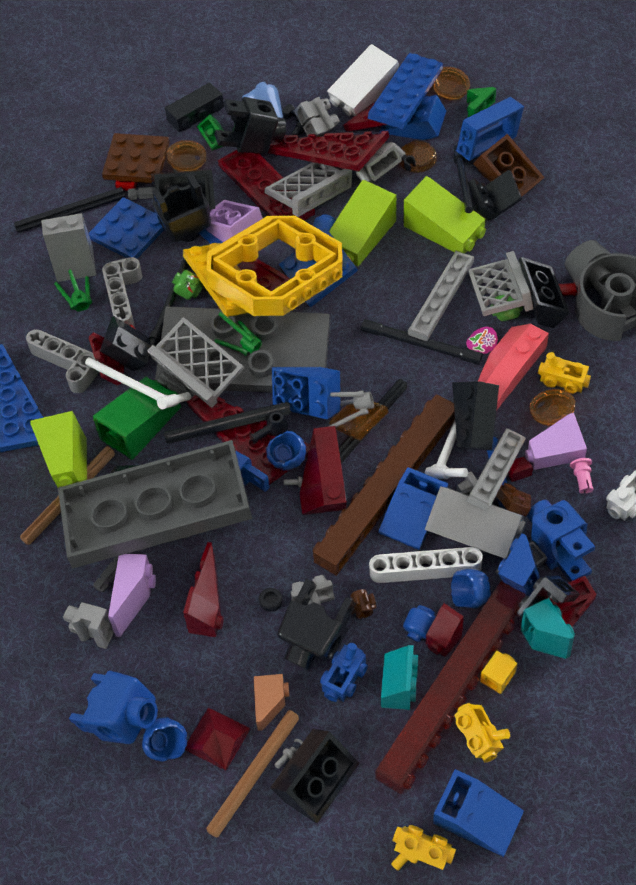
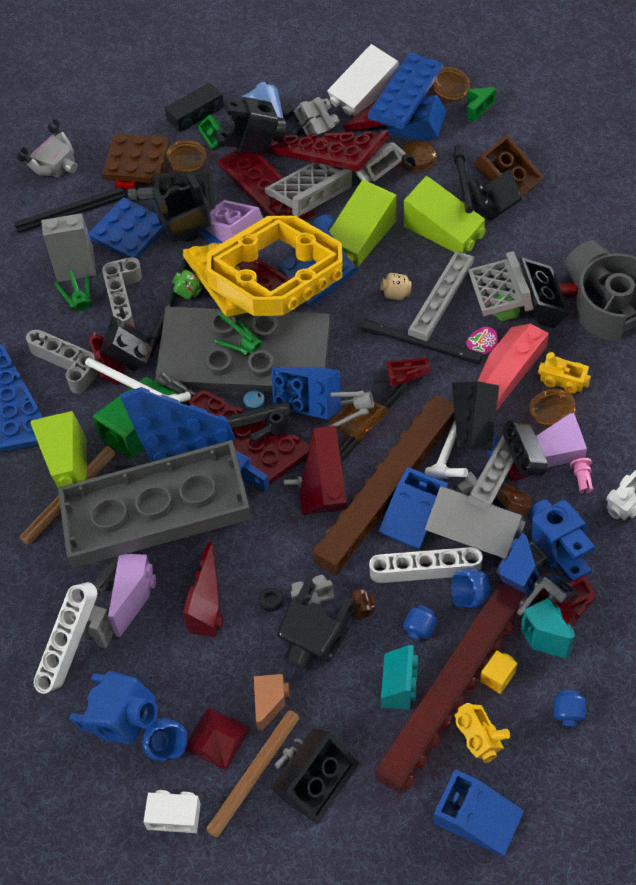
light grey fence [147,317,244,408] -> none
blue hair [266,431,306,471] -> none
blue brick [320,643,368,702] -> none
yellow brick [391,825,456,871] -> none
dark red slope [426,603,464,657] -> none
blue piece [456,97,524,161] -> none
none -> light grey torso [17,119,78,178]
none -> white beam [33,582,97,694]
none -> blue plate [120,387,235,462]
none -> white brick [144,790,201,833]
none -> dark azure tile [243,390,265,411]
none -> tan head [380,273,411,301]
none -> dark red wing [386,358,431,387]
none -> black beam [503,420,547,477]
none -> blue head [554,690,586,727]

